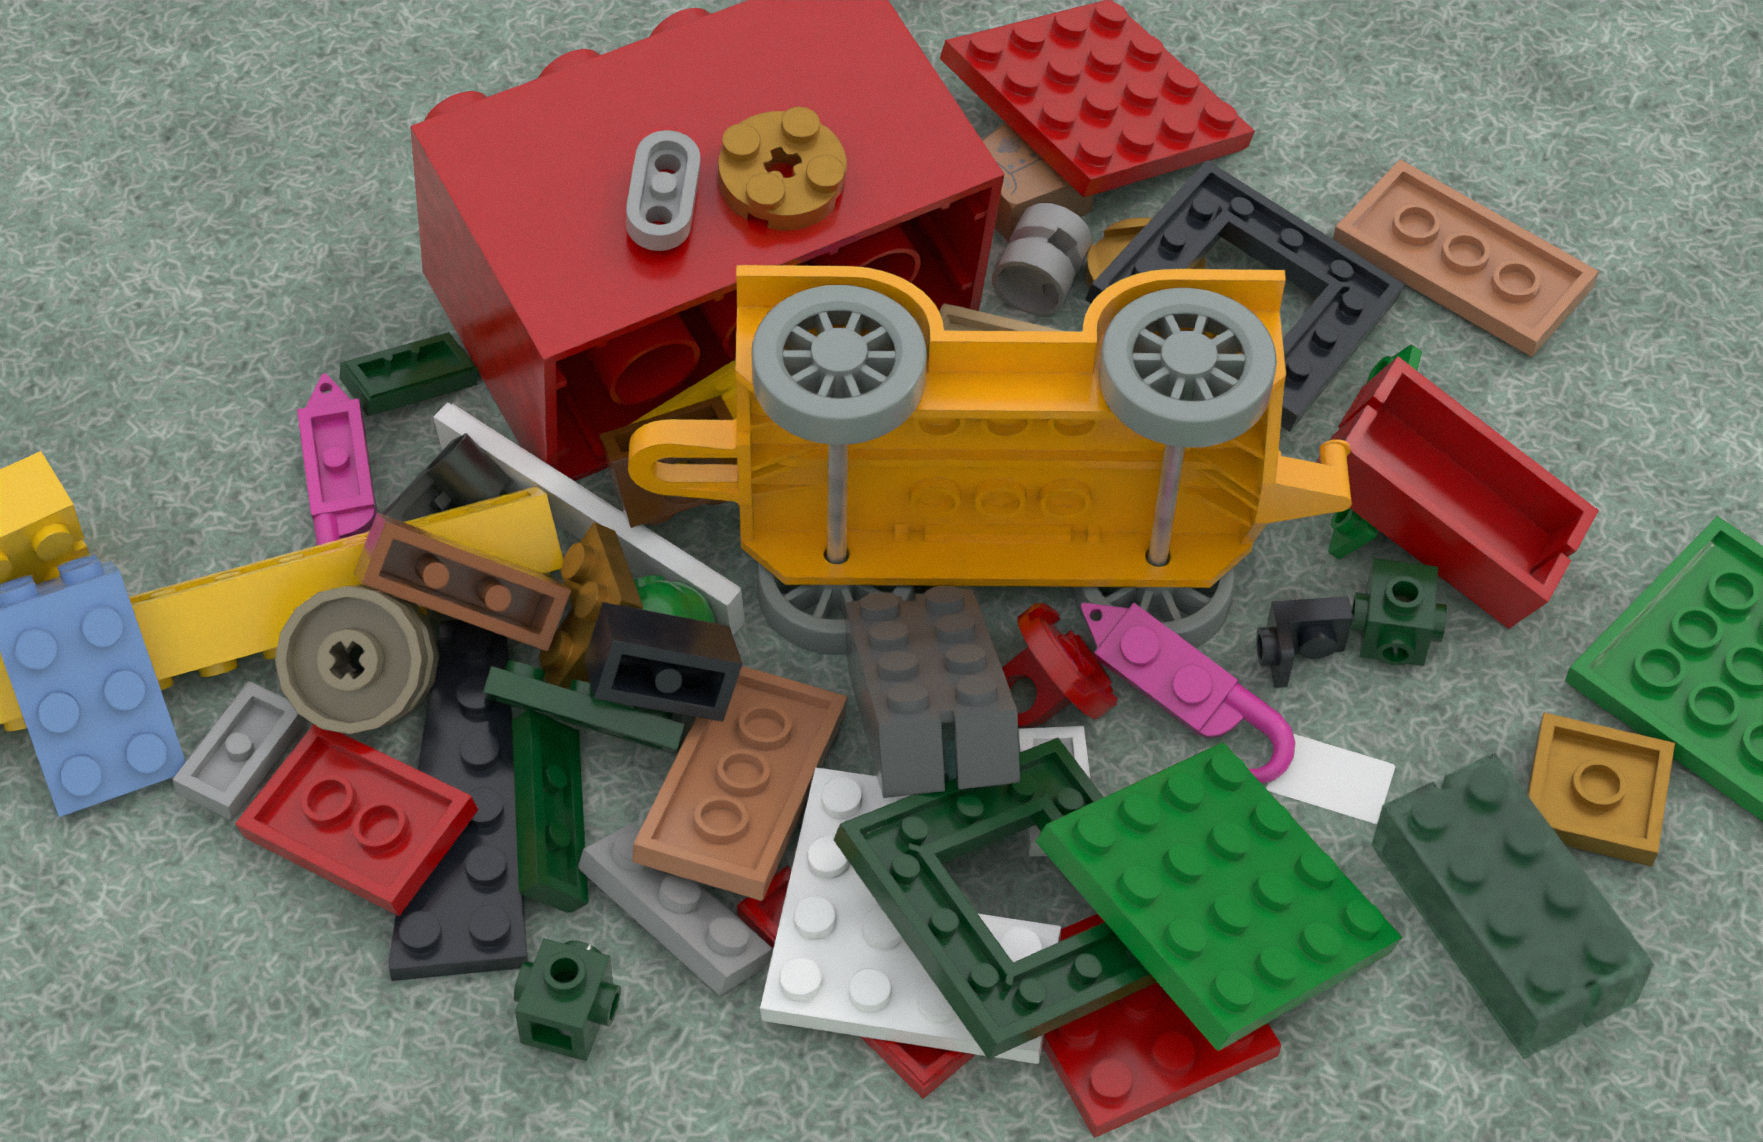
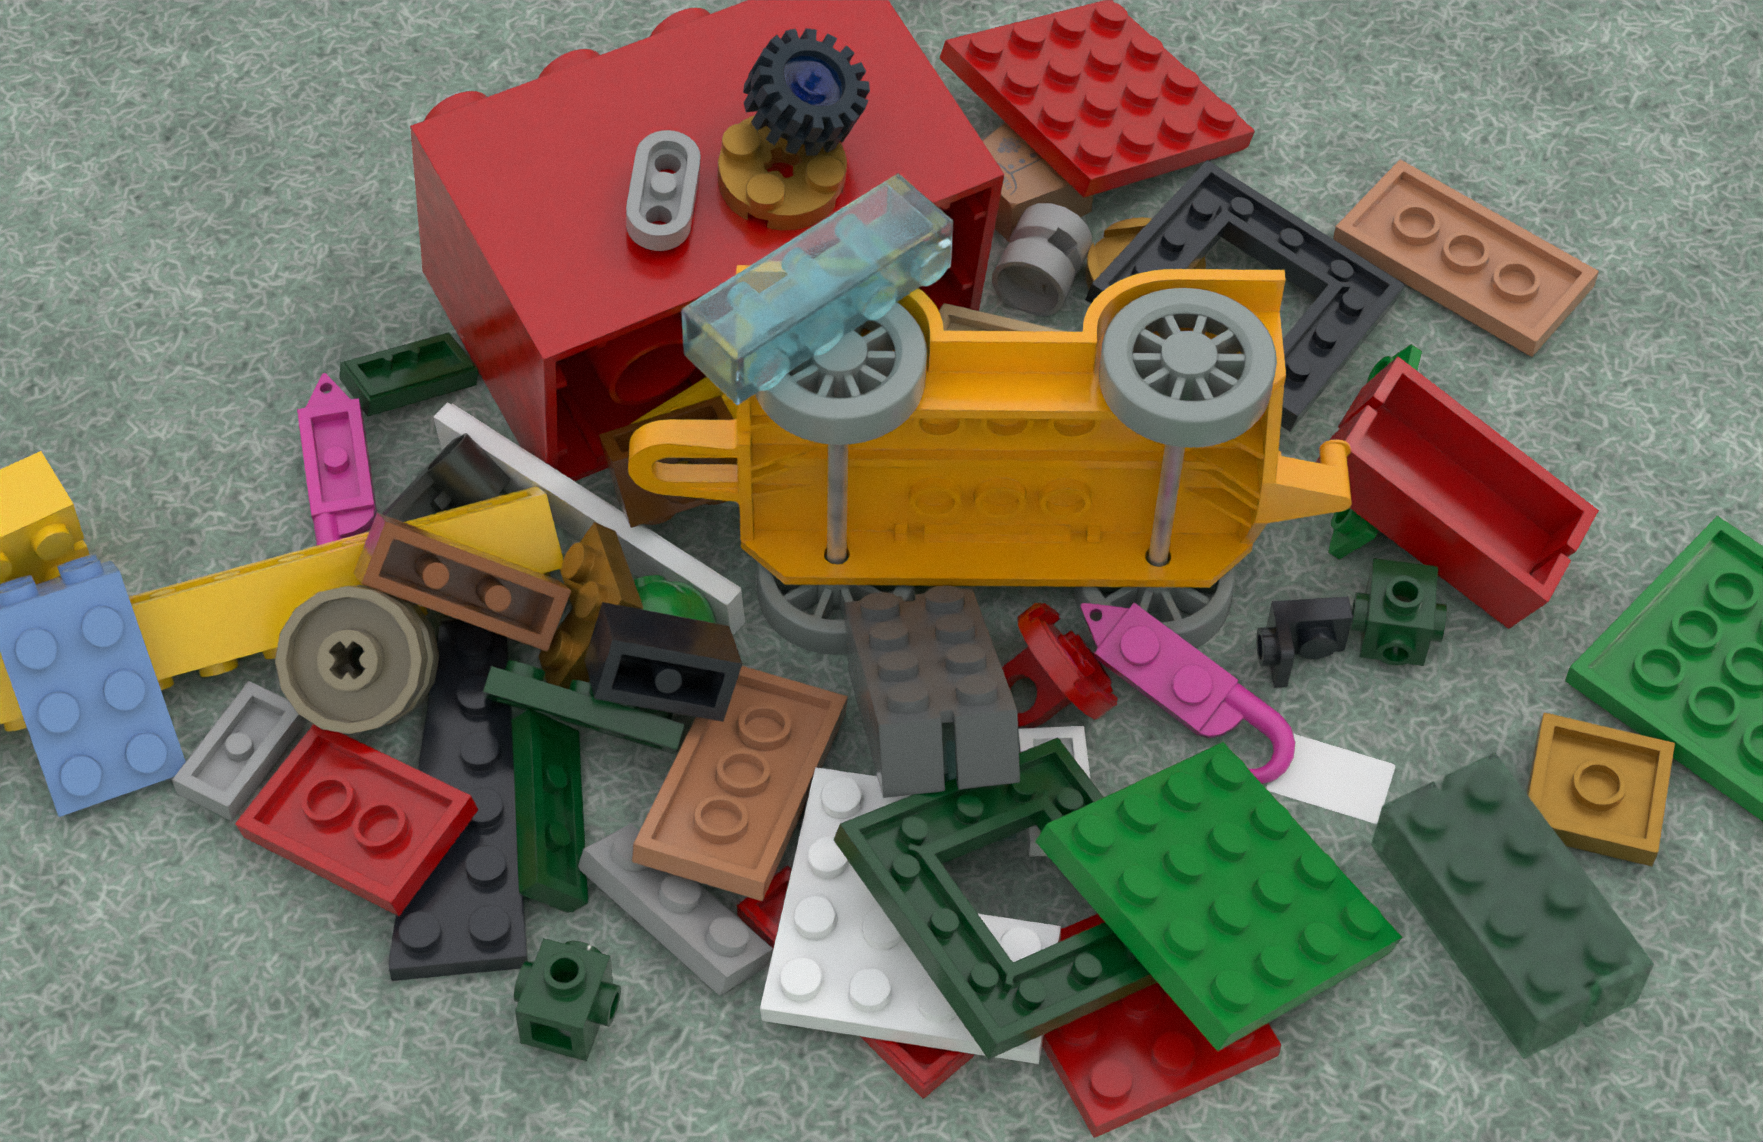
none -> clear light blue brick [682,173,953,405]
none -> black wheel [743,28,870,156]

